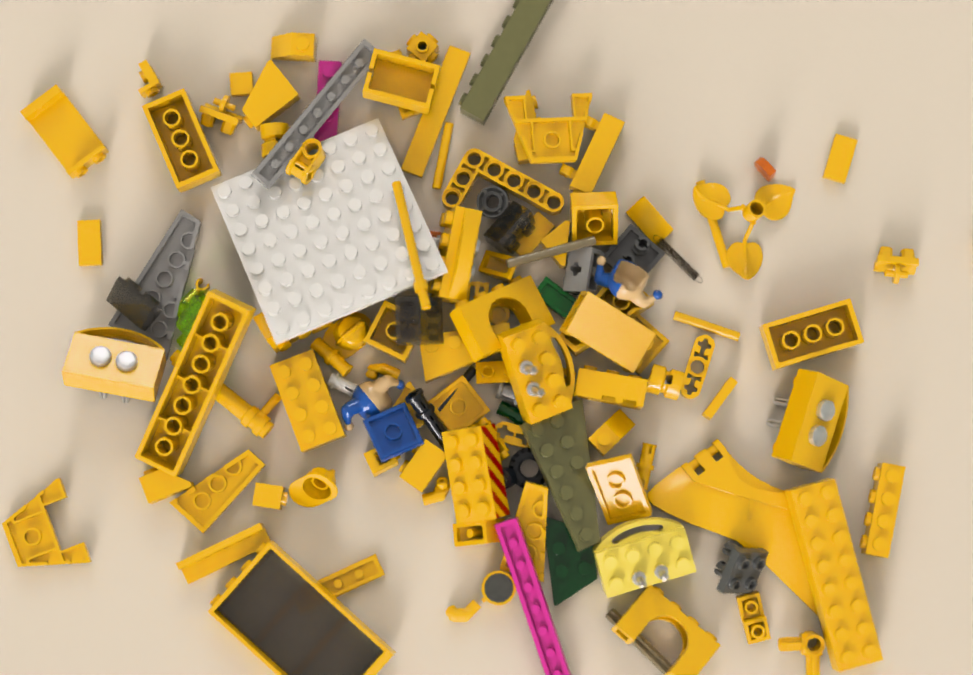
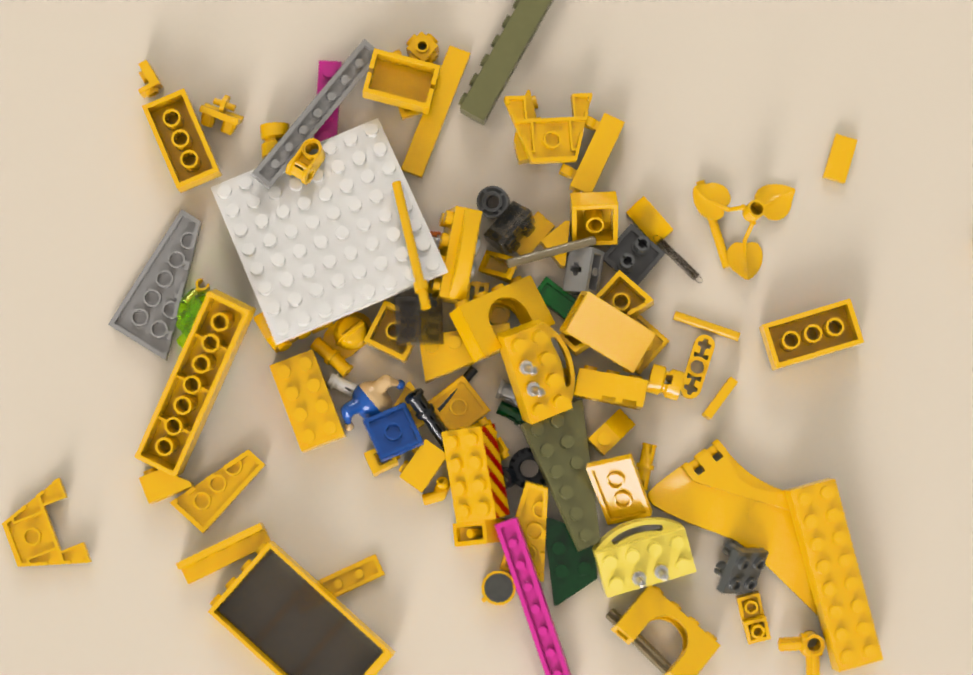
yellow panel [20,84,109,179] -> none
yellow piece [62,327,166,403] -> none
yellow tile [77,219,103,267] -> none
clear smoke slope [106,276,162,331] -> none
yellow cylinder [169,349,282,438] -> none
yellow tile [229,72,254,97] -> none
yellow slope [242,59,300,131] -> none
yellow brick [252,482,288,510] -> none
yellow slope [270,32,317,62] -> none
yellow piece [289,467,338,507] -> none
yellow arm [365,363,400,380] -> none
yellow bar [432,122,454,190] -> none
yellow beam [442,148,564,215] -> none
yellow arm [446,600,481,622] -> none
yellow hinge [476,361,510,384] -> none
yellow beam [495,421,530,448] -> none
tan piece [594,256,663,308] -> none
orange tile [754,157,776,182] -> none
yellow piece [766,369,849,473] -> none
yellow brick [859,462,906,558] -> none
yellow hips [873,246,919,284] -> none

